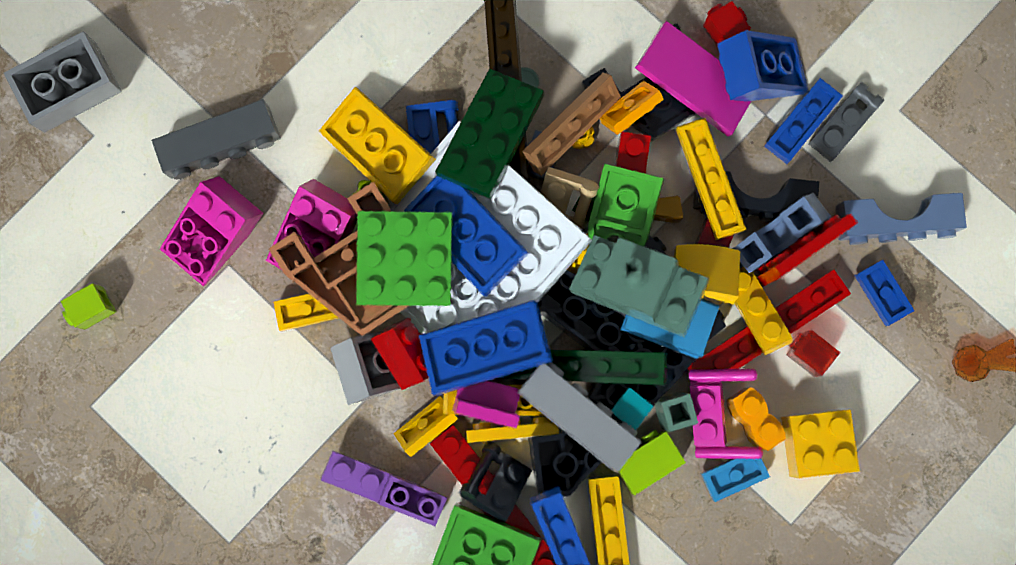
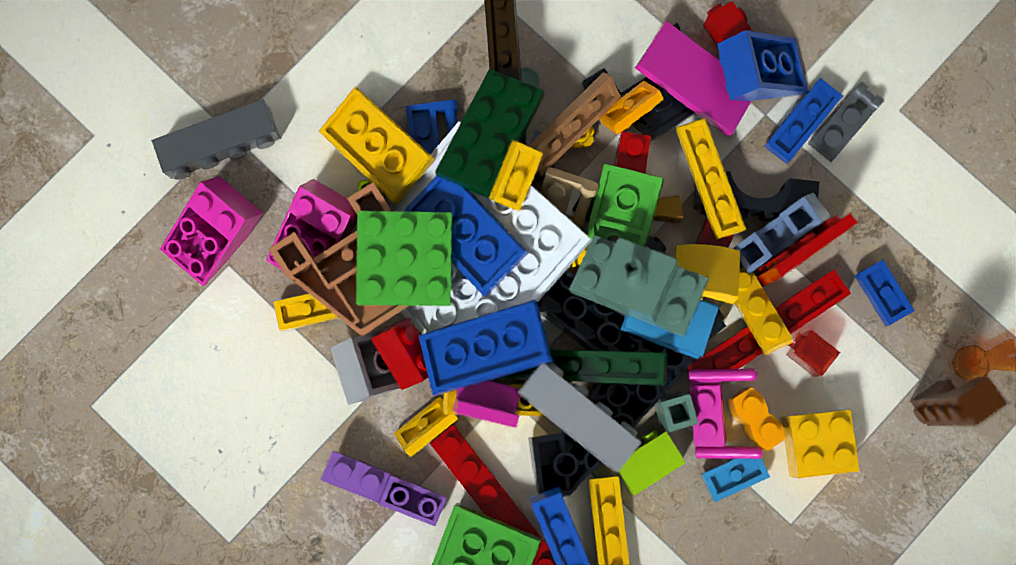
light grey brick [4,31,122,133] -> none
lime brick [60,283,116,330] -> none
black plate [459,441,532,523] -> none
yellow plate [466,417,559,443] -> none
teal tile [611,387,654,431] -> none
sand blue arch [835,193,967,245] -> none
none -> yellow plate [489,141,543,211]
none -> reddish brown arch [910,376,1009,426]

